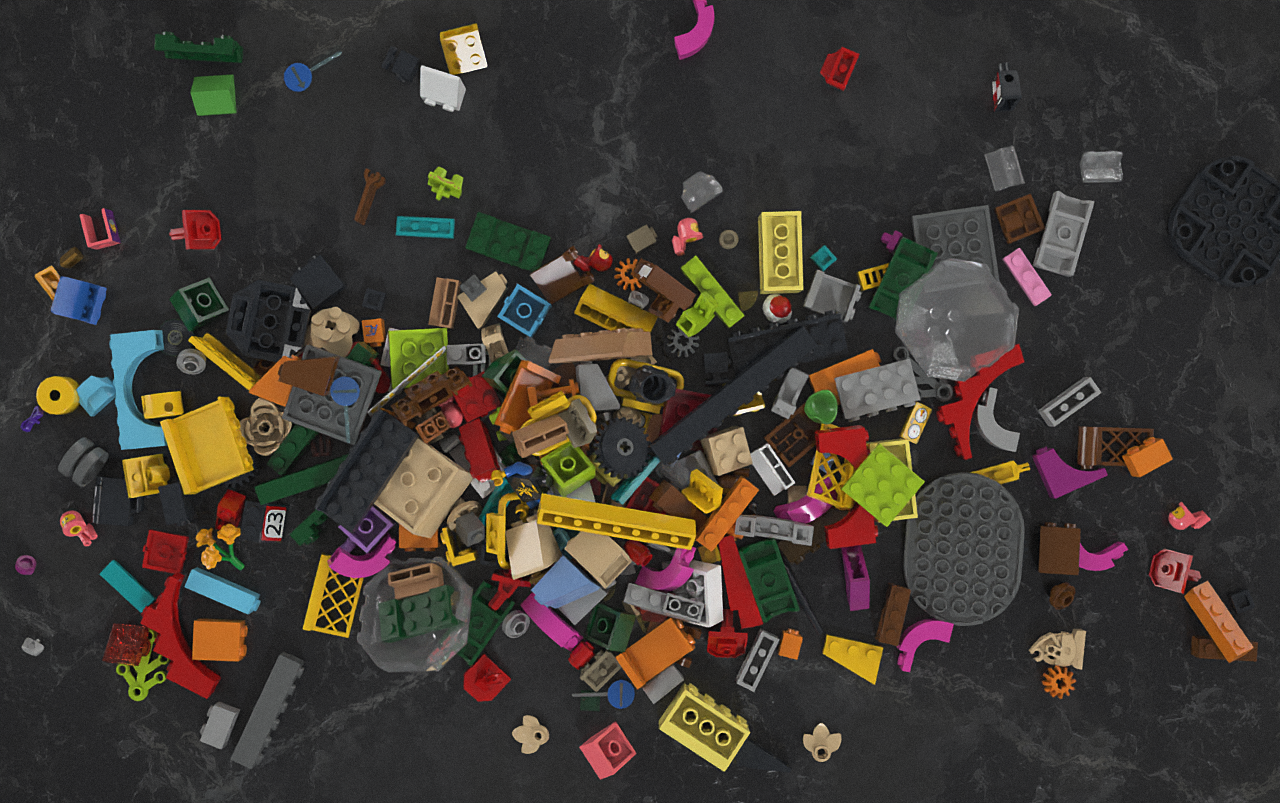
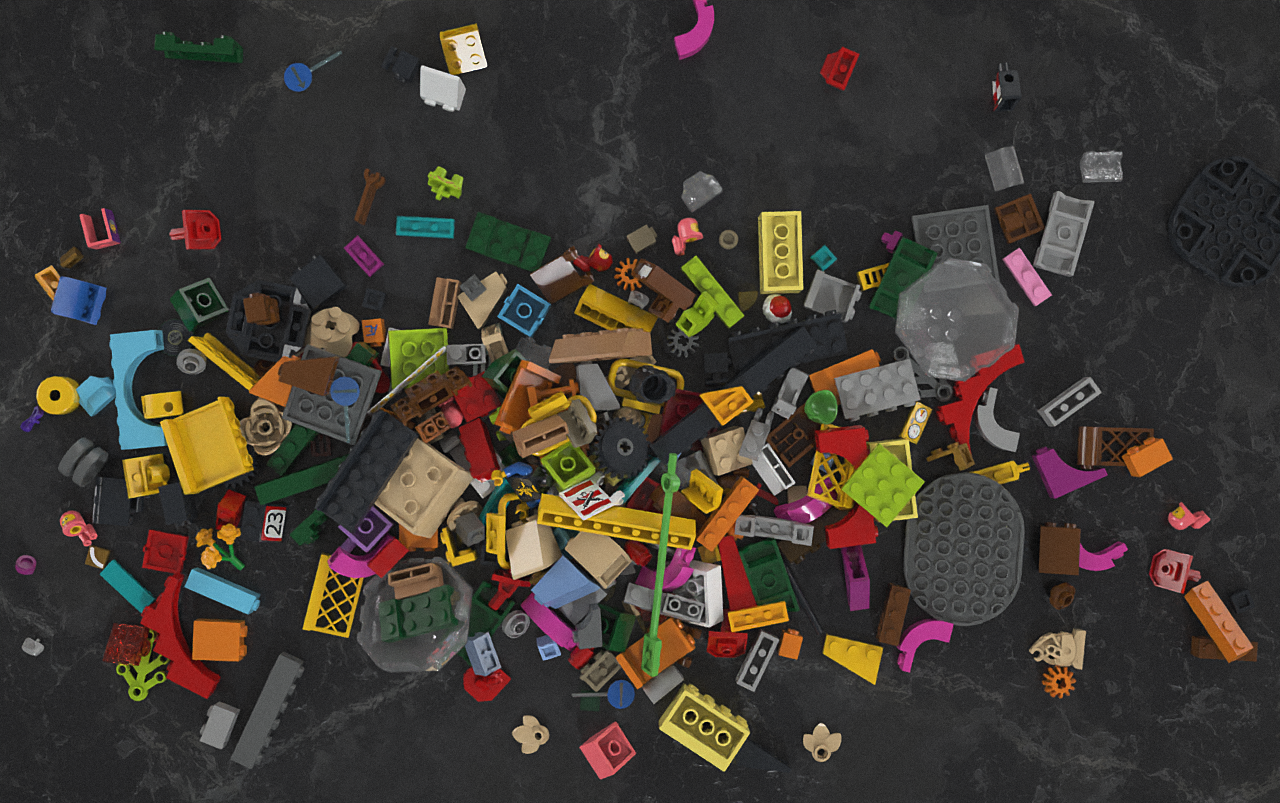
bright green slope [190,75,236,116] -> none
none -> pearl gold tile [85,545,111,569]
none -> reddish brown arch [243,293,281,326]
none -> magenta plate [344,235,384,277]
none -> red tile [367,536,409,578]
none -> sand blue hinge [462,632,501,676]
none -> light blue slope [536,635,561,661]
none -> white flag [559,471,625,521]
none -> dark grey arch [572,603,602,649]
none -> bright green bar [641,453,680,677]
none -> light orange wing [699,386,754,426]
none -> light orange plate [728,601,789,632]
none -> light grey hinge [739,408,774,461]
none -> red piece [753,482,778,505]
none -> pearl gold bracket [926,442,975,471]

